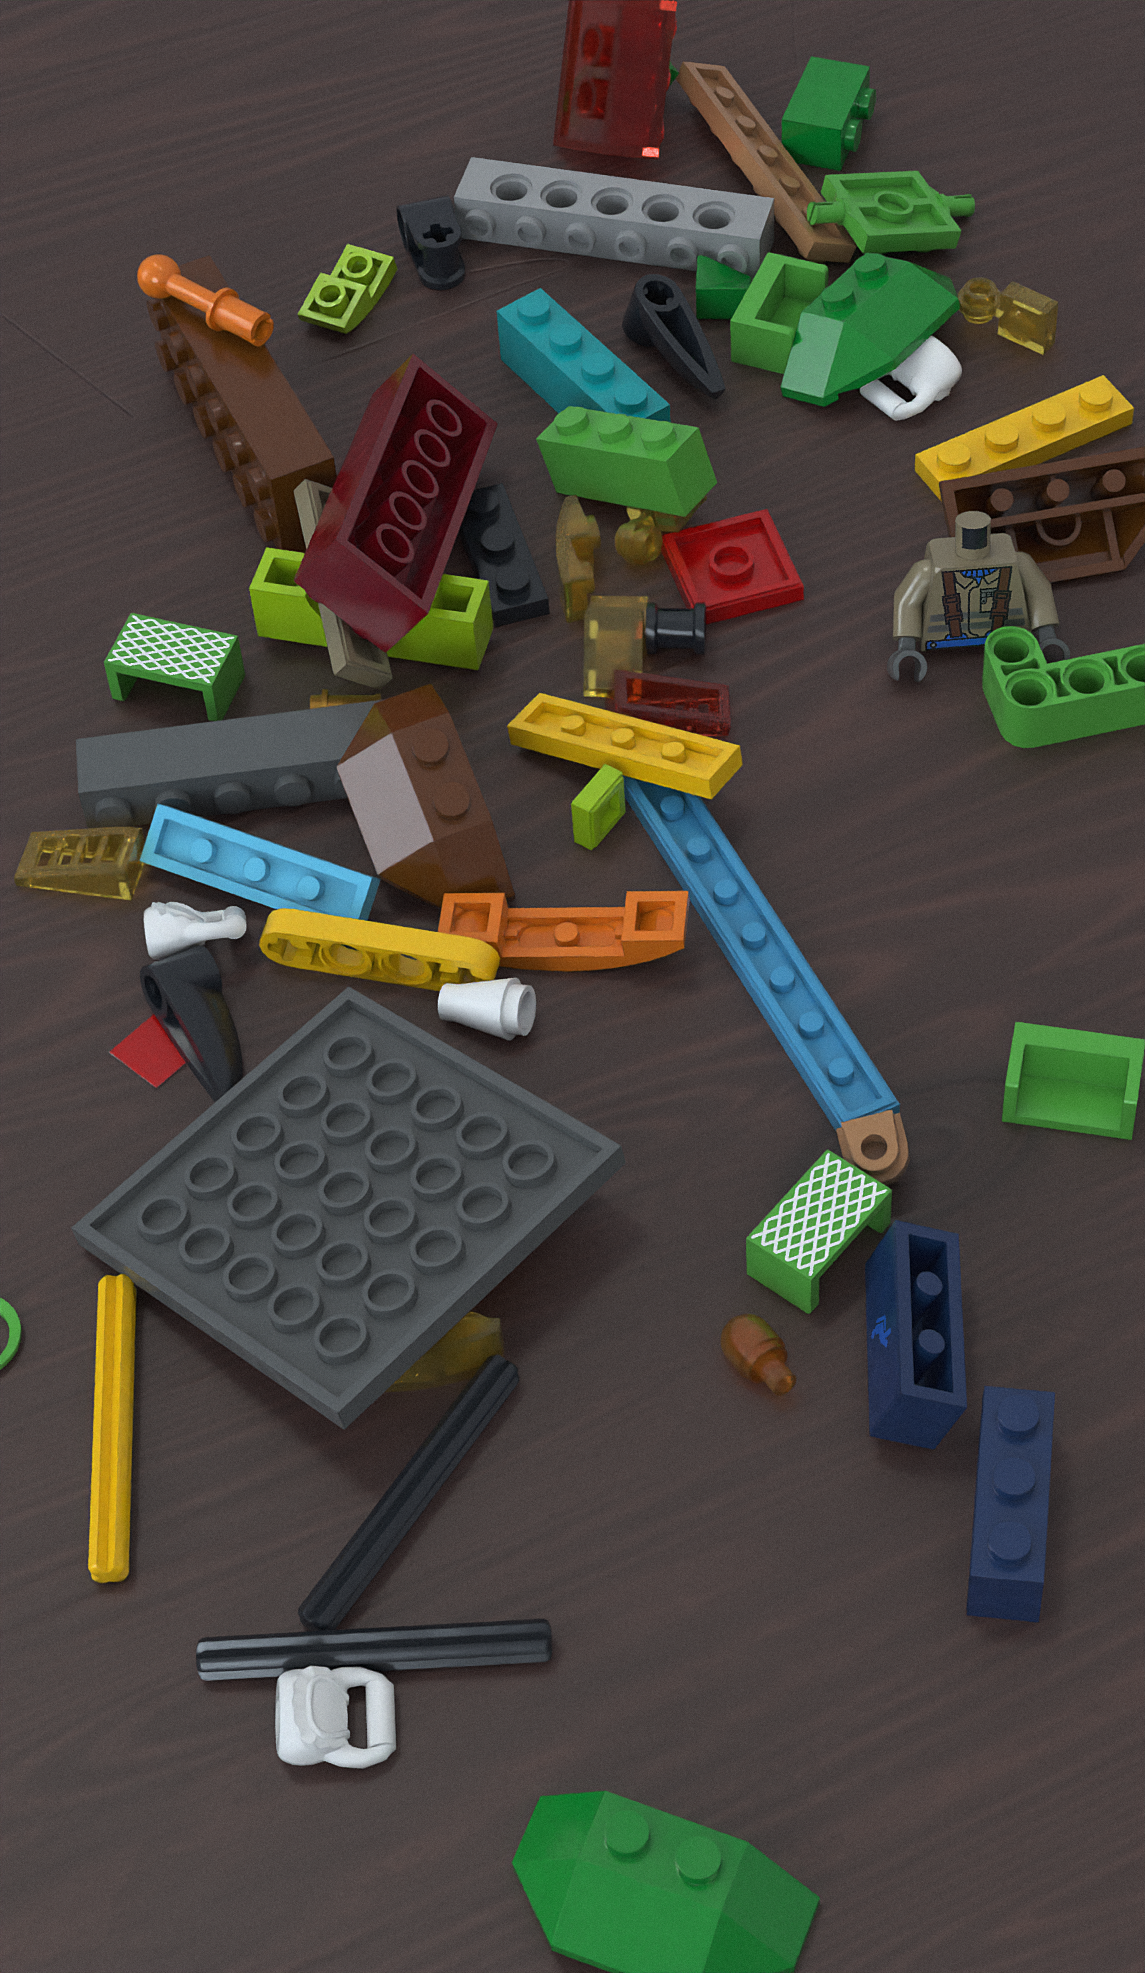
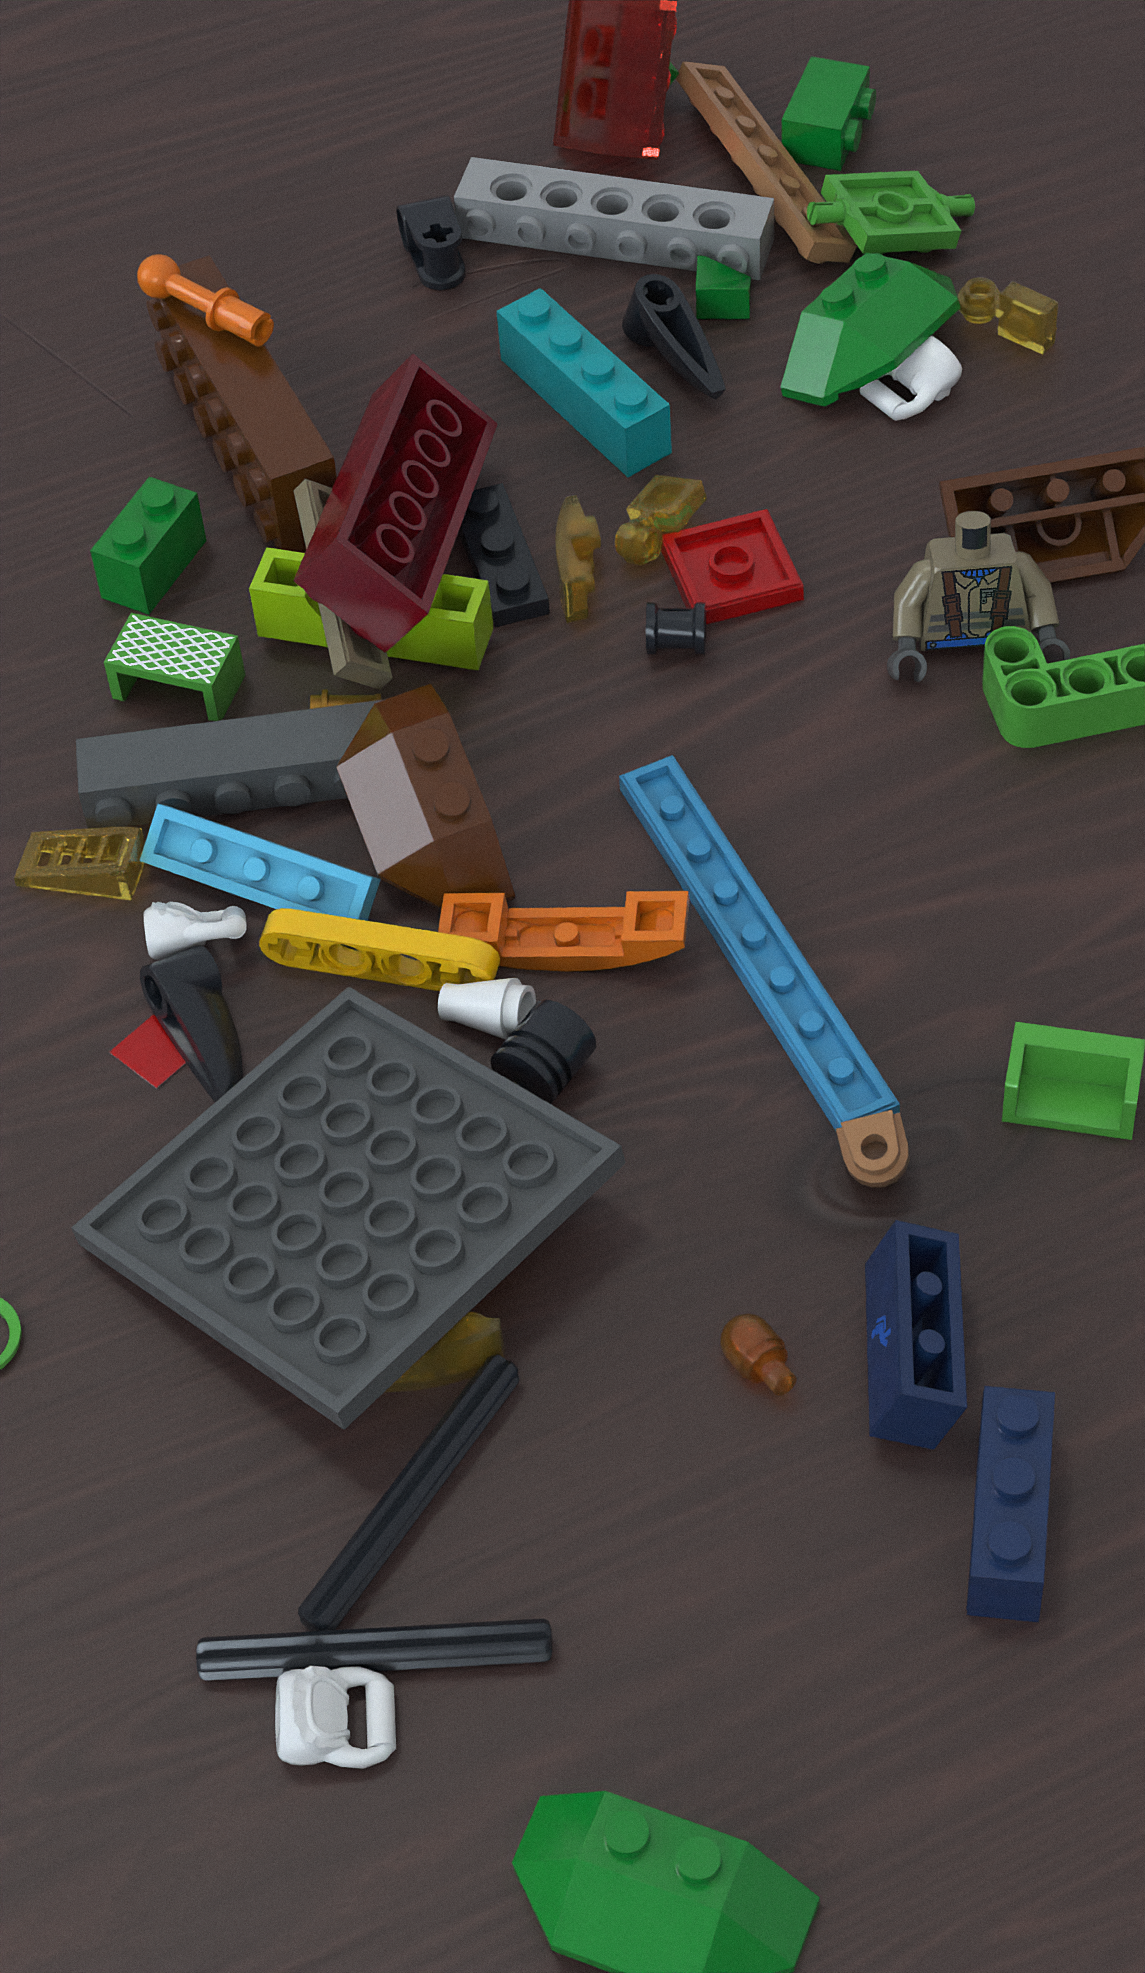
yellow axle [88,1274,136,1583] -> none
lime slope [298,244,398,334] -> none
yellow plate [507,693,743,800] -> none
bright green brick [536,406,717,517] -> none
lime tile [571,764,626,851] -> none
clear yellow slope [583,596,649,698] -> none
clear red slope [605,669,731,737] -> none
bright green panel [730,252,829,374] -> none
bright green panel [746,1149,892,1314] -> none
yellow plate [915,375,1134,502] -> none
none -> green brick [90,476,207,615]
none -> black piece [490,999,597,1104]

